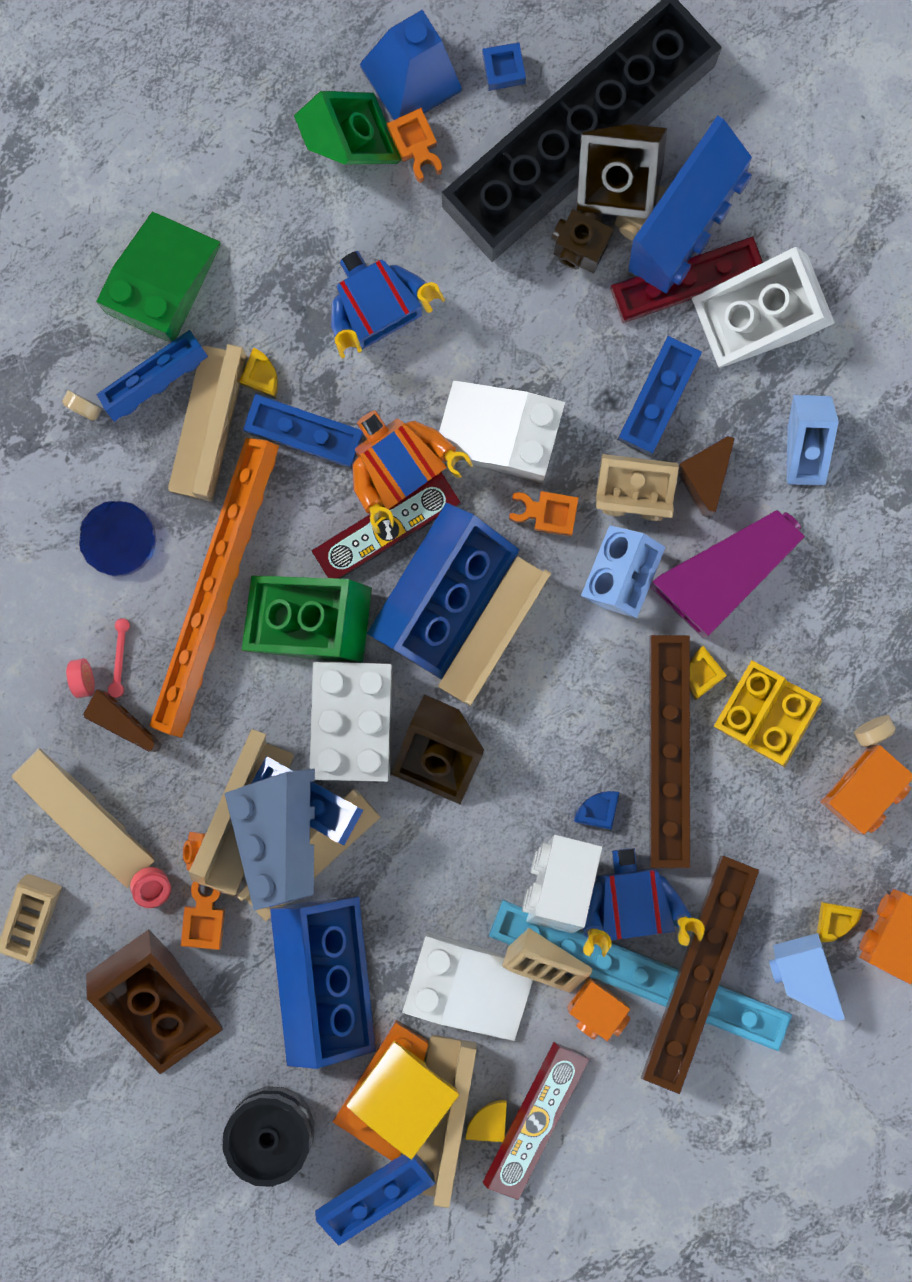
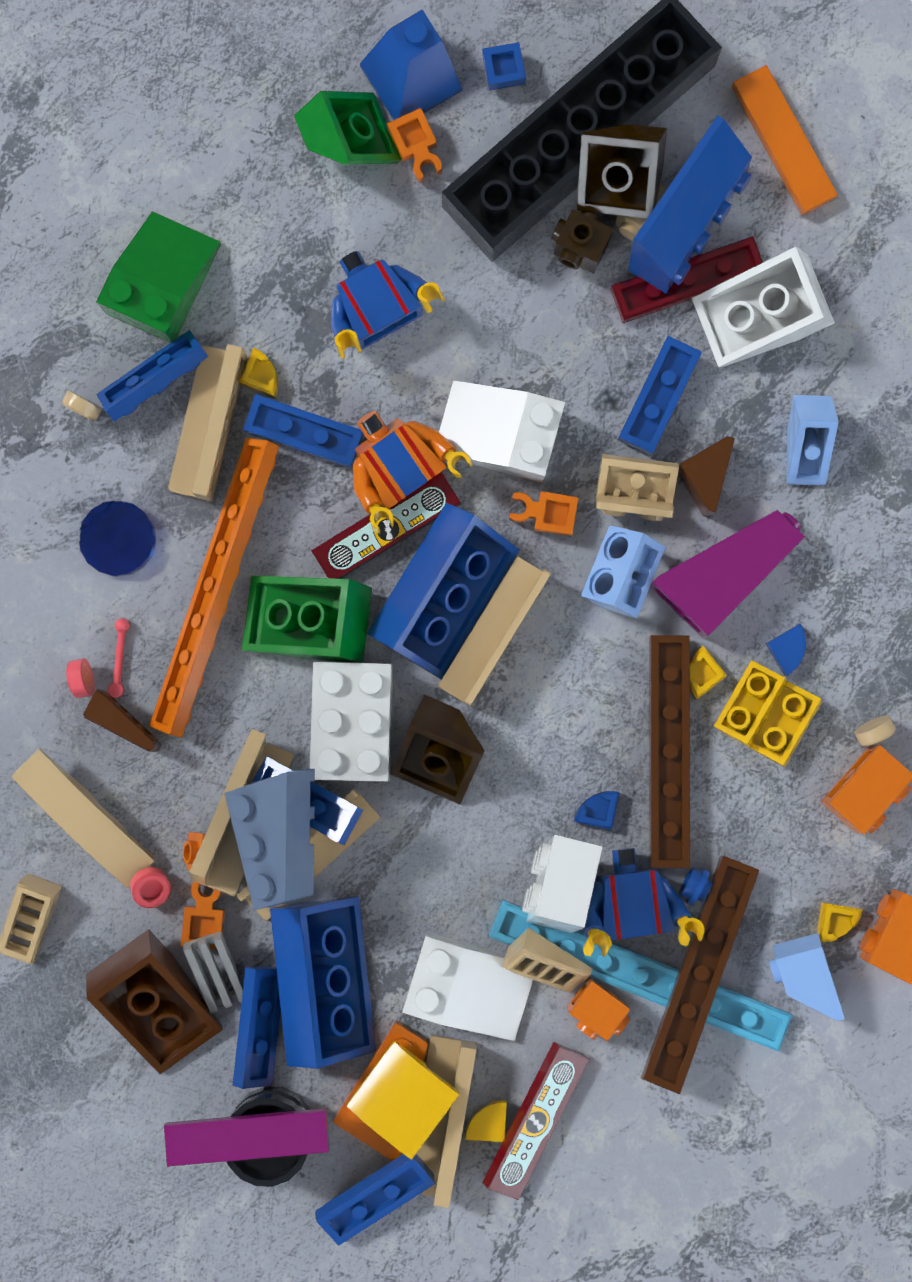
none -> magenta tile [164,1108,330,1167]
none -> light grey tile [183,931,244,1013]
none -> blue plate [232,966,281,1089]
none -> blue plate [679,867,713,906]
none -> orange tile [731,65,838,216]
none -> blue tile [765,624,806,676]

